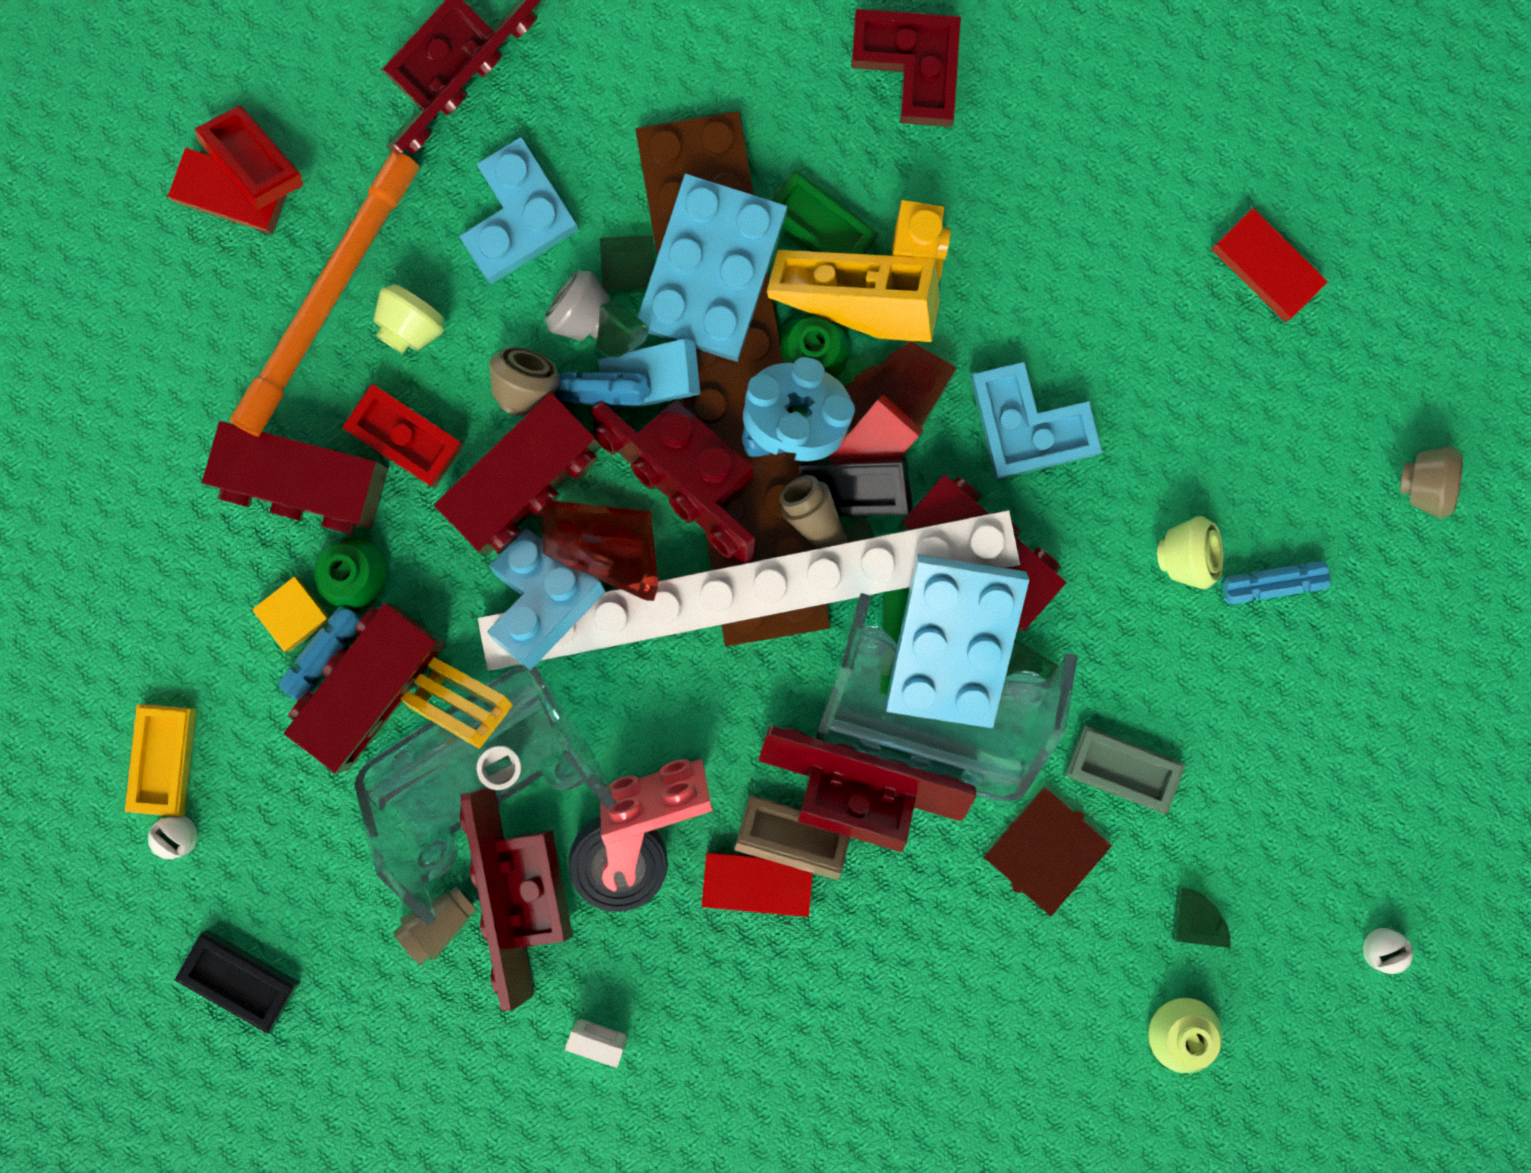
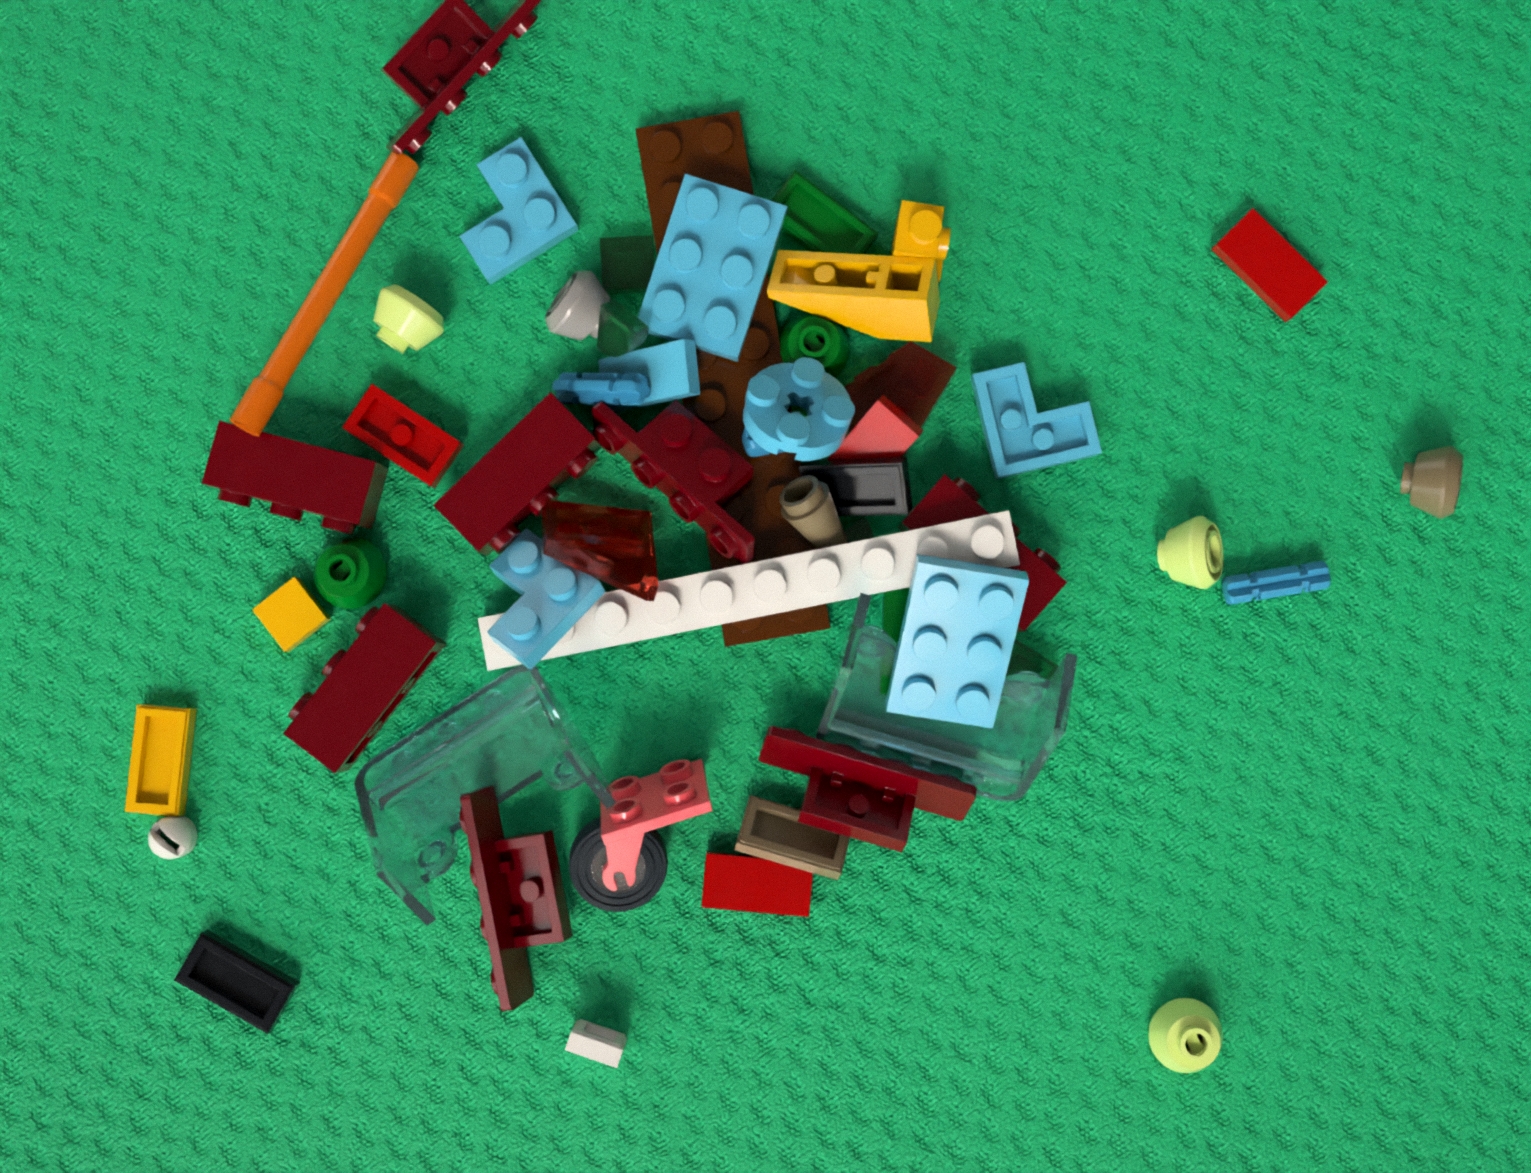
red tile [167,148,286,235] -> none
red tile [194,105,303,210] -> none
dark azure axle [278,605,362,700] -> none
dark tan cone [393,885,477,965] -> none
yellow tile [400,657,513,749] -> none
white hinge [476,745,521,790] -> none
dark tan cone [489,347,560,416] -> none
dark red plate [851,9,961,127] -> none
clear red piece [983,786,1112,917] -> none
sand green tile [1063,725,1186,815] -> none
clear green tile [1172,885,1230,948] -> none
white hinge [1363,928,1413,974] -> none

